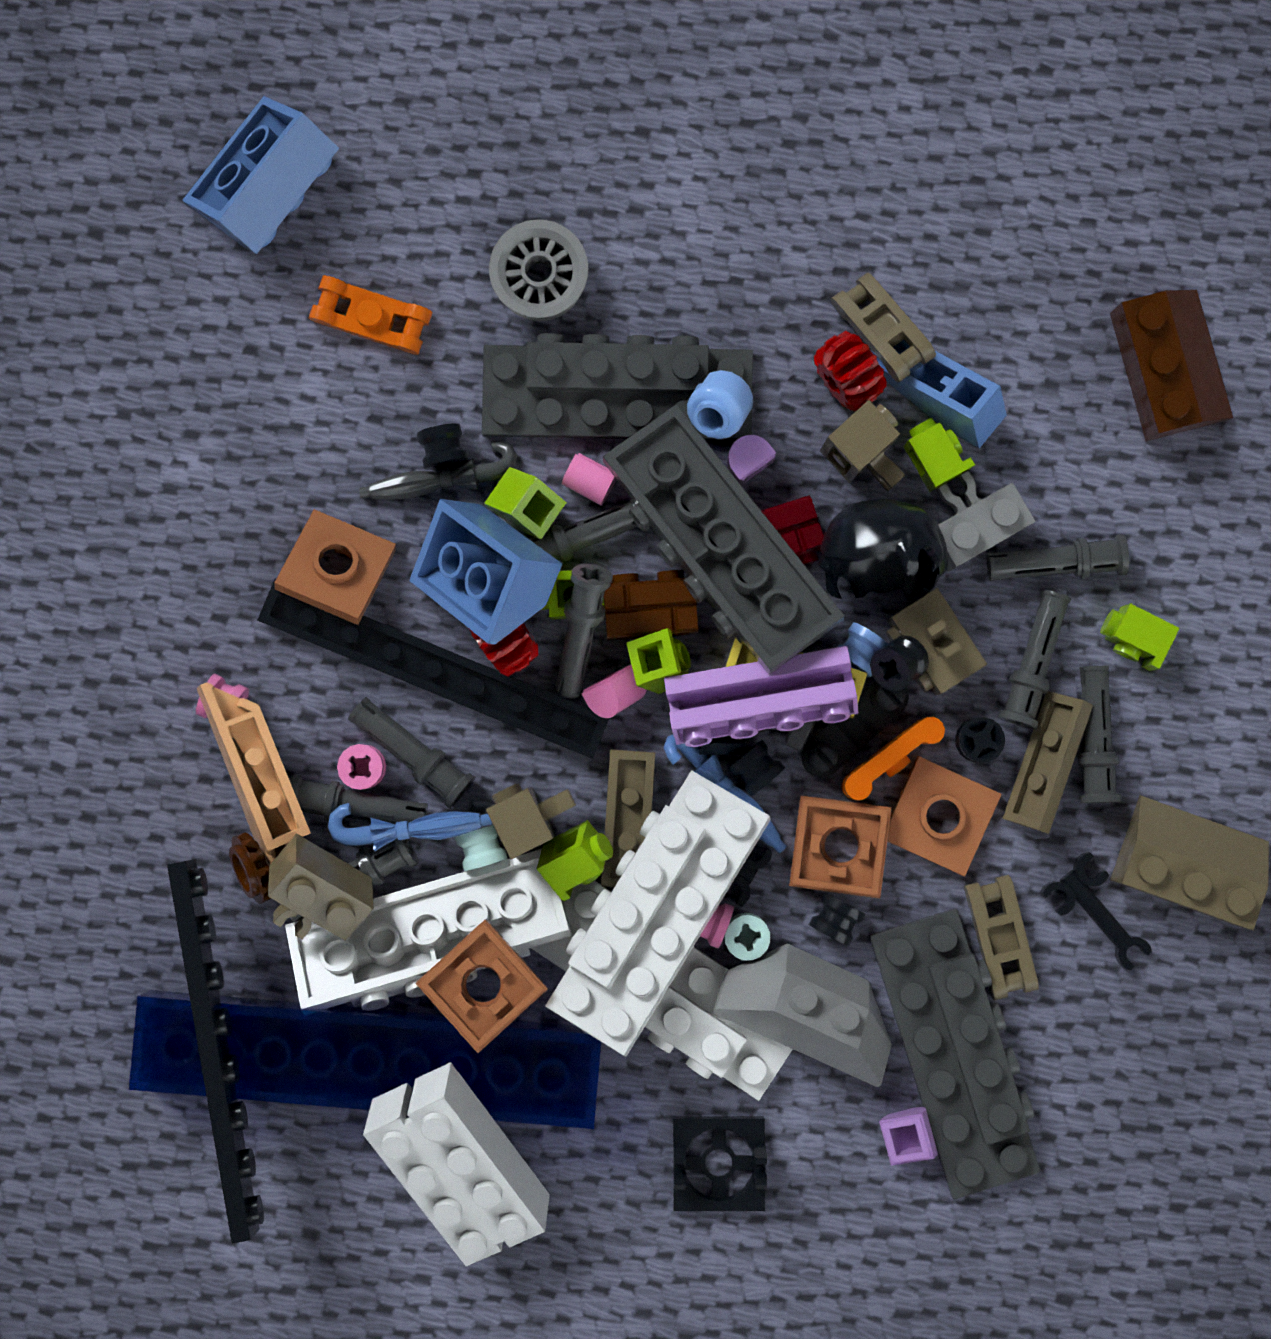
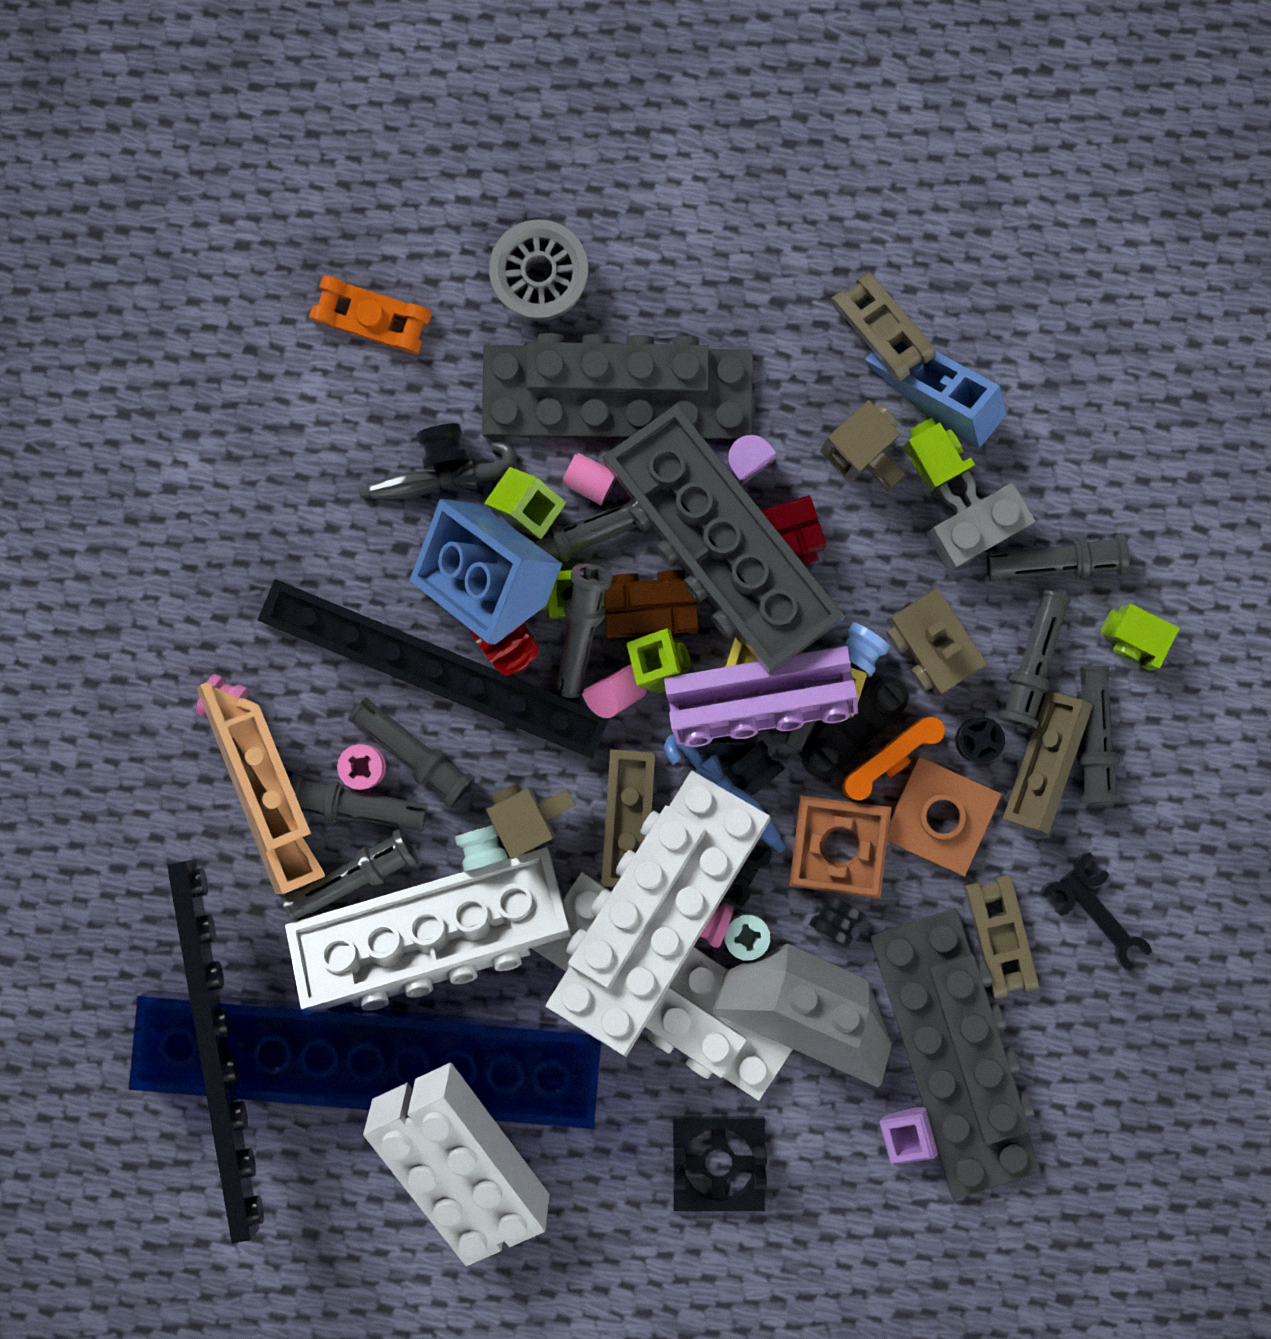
medium blue slope [182,96,339,254] -> none
reddish brown gear [229,832,271,904] -> none
dark tan brick [268,833,374,941] -> none
nougat piece [274,509,396,625] -> none
medium blue piece [328,803,493,851] -> none
nougat piece [415,919,548,1053] -> none
lime brick [536,820,613,902] -> none
light blue head [687,370,753,439] -> none
red gear [814,331,887,412] -> none
black piece [819,499,948,602] -> none
black wheel [870,635,929,691] -> none
reddish brown slope [1110,289,1233,442] -> none
dark tan slope [1110,795,1269,930] -> none

